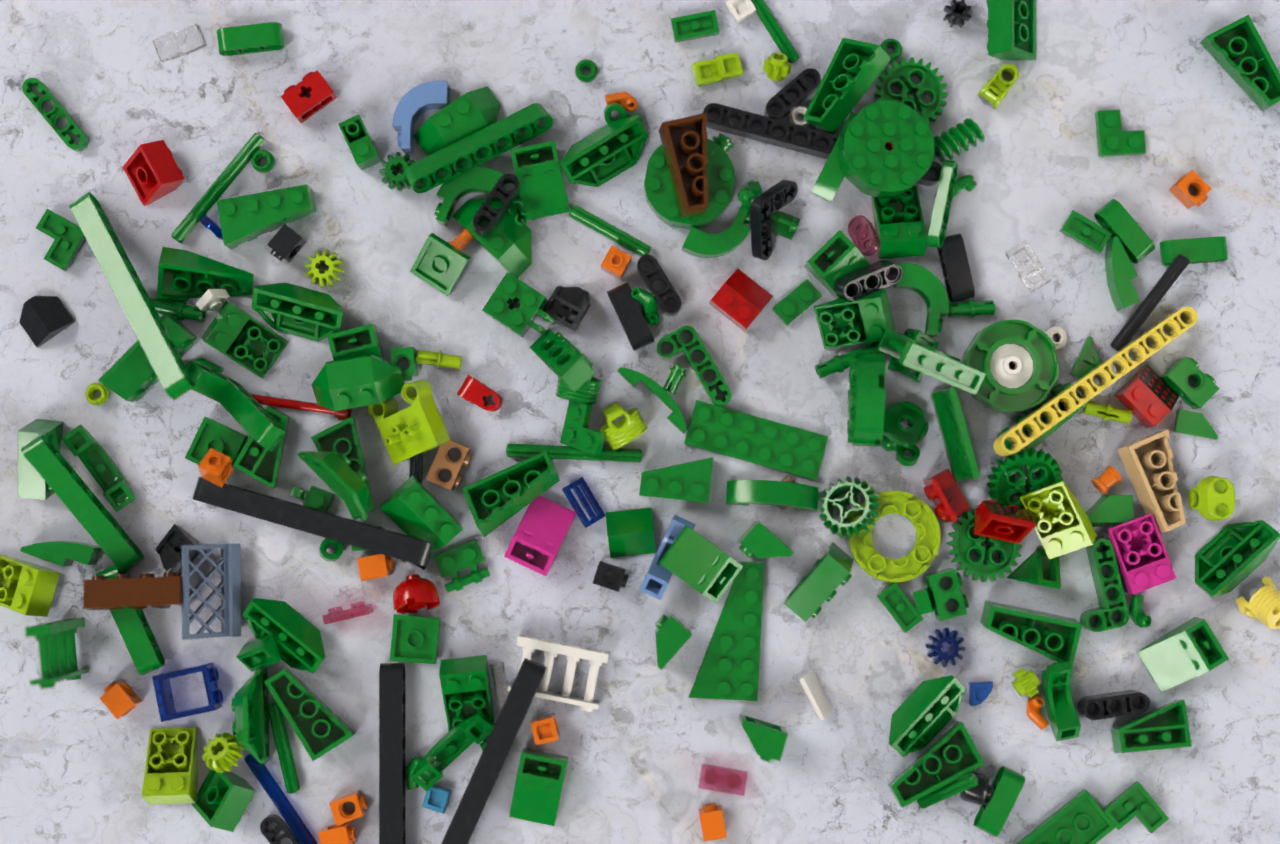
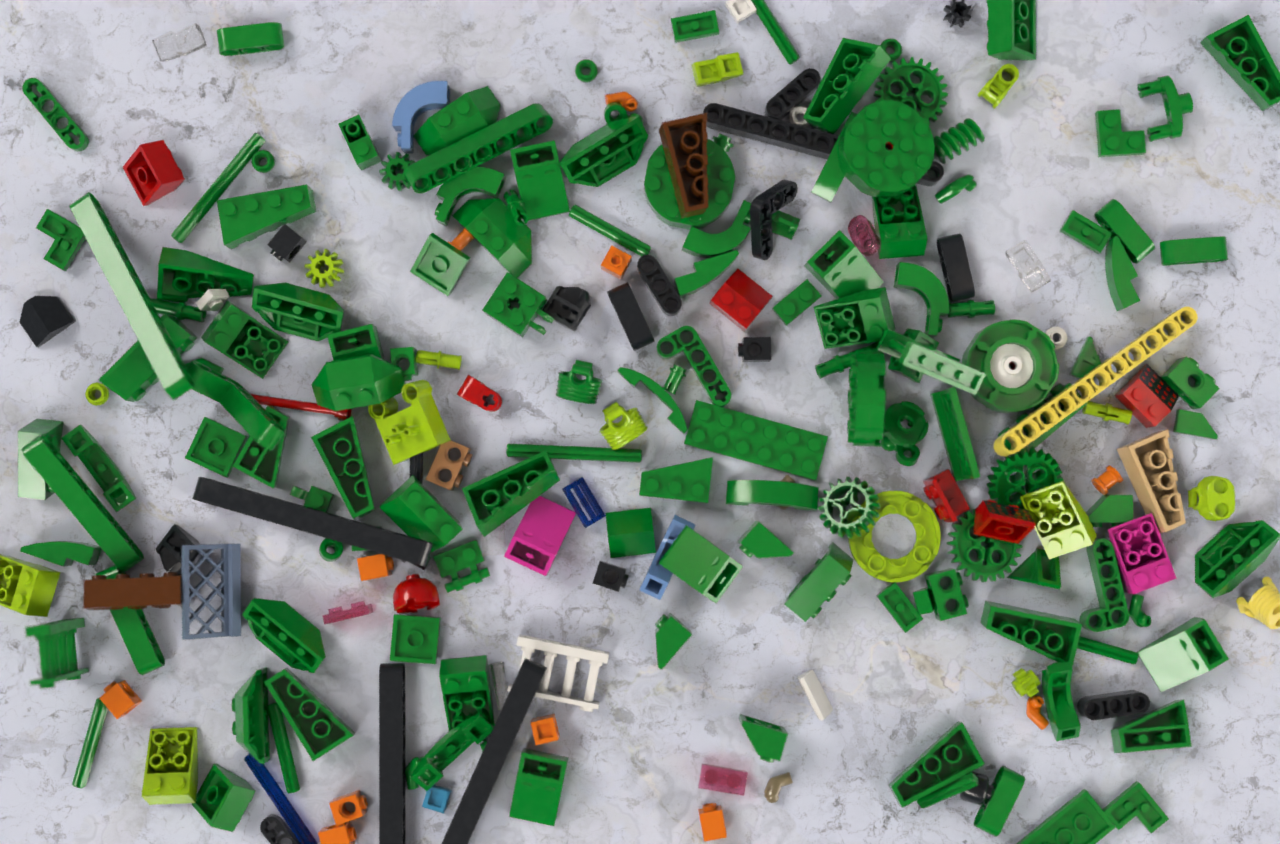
clear blue window [152,662,223,722] -> none
orange brick [198,448,234,488] -> none
clear blue tile [200,215,223,239] -> none
lime gear [202,732,244,774] -> none
green slope [236,635,281,671] -> none
red brick [280,70,338,124] -> none
green wedge [297,451,369,522] -> none
black beam [473,174,519,237] -> none
green brick [529,329,595,392] -> none
green plate [560,400,606,455] -> none
green arm [631,287,660,325] -> none
green wing [688,561,764,701] -> none
green piece [737,180,763,206] -> none
lime gear [762,53,792,81] -> none
black beam [834,260,903,301] -> none
green wedge [889,675,966,757] -> none
clear blue gear [925,627,966,667] -> none
beam [928,160,958,248] -> none
blue tile [968,681,993,706] -> none
black axle [1110,254,1190,351] -> none
orange brick [1169,170,1212,209] -> none
none -> green axle [72,697,108,788]
none -> green slope [674,250,739,298]
none -> black brick [738,337,771,362]
none -> dark tan arm [764,772,793,803]
none -> green axle [1077,636,1138,664]
none -> green connector [1137,75,1193,142]

